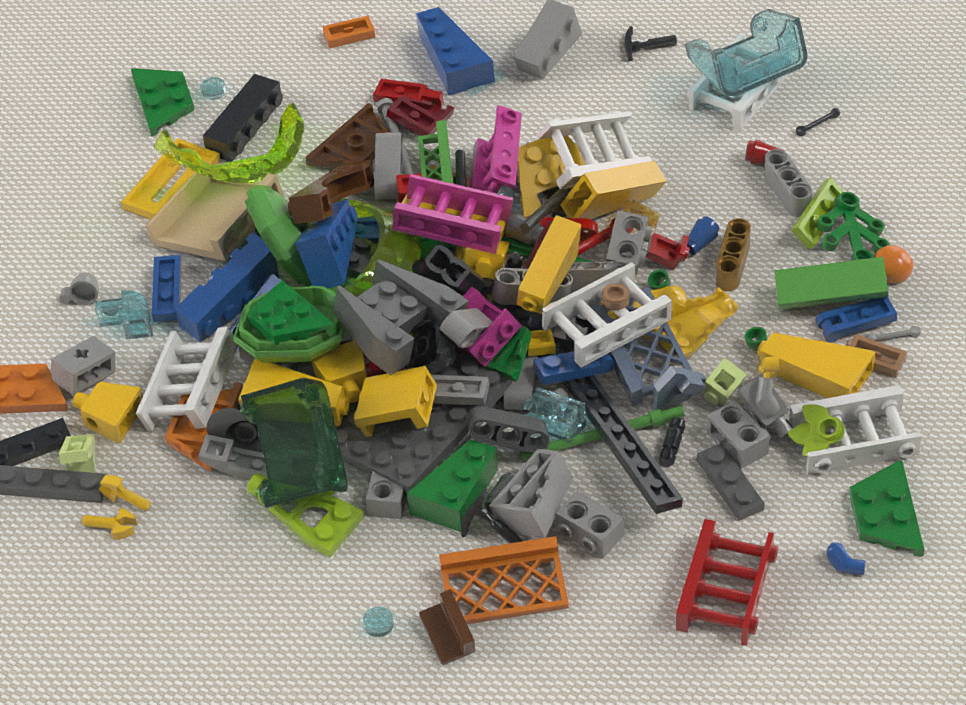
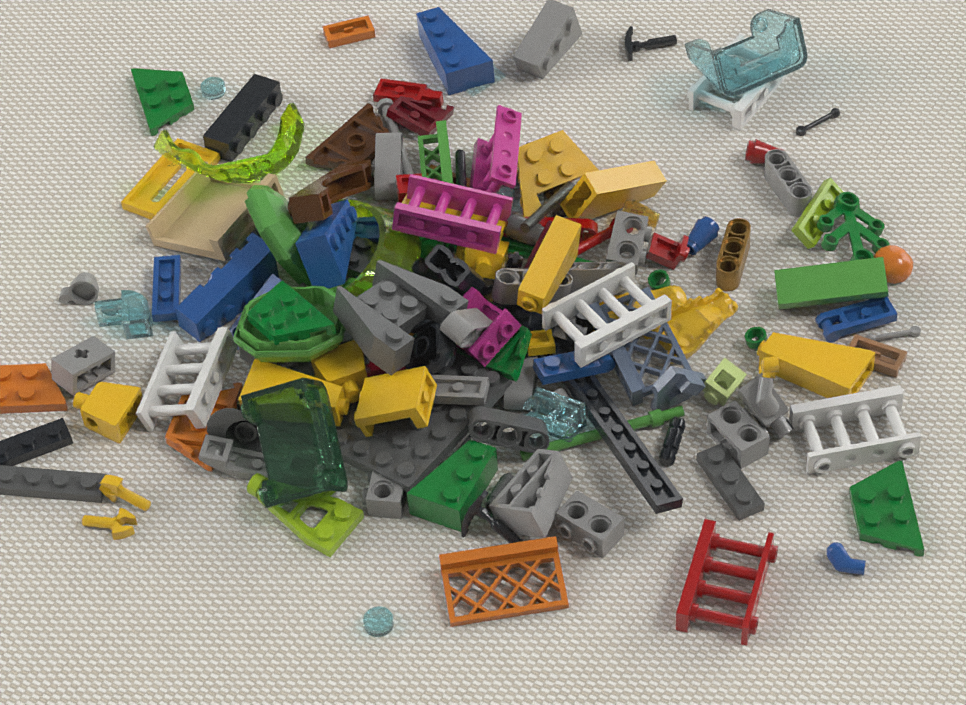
yellowish green slope [59,434,95,473] -> none
reddish brown panel [419,589,475,665] -> none
white fence [537,111,652,189] -> none
medium nougat tile [602,283,629,310] -> none
lime plate [788,404,845,457] -> none

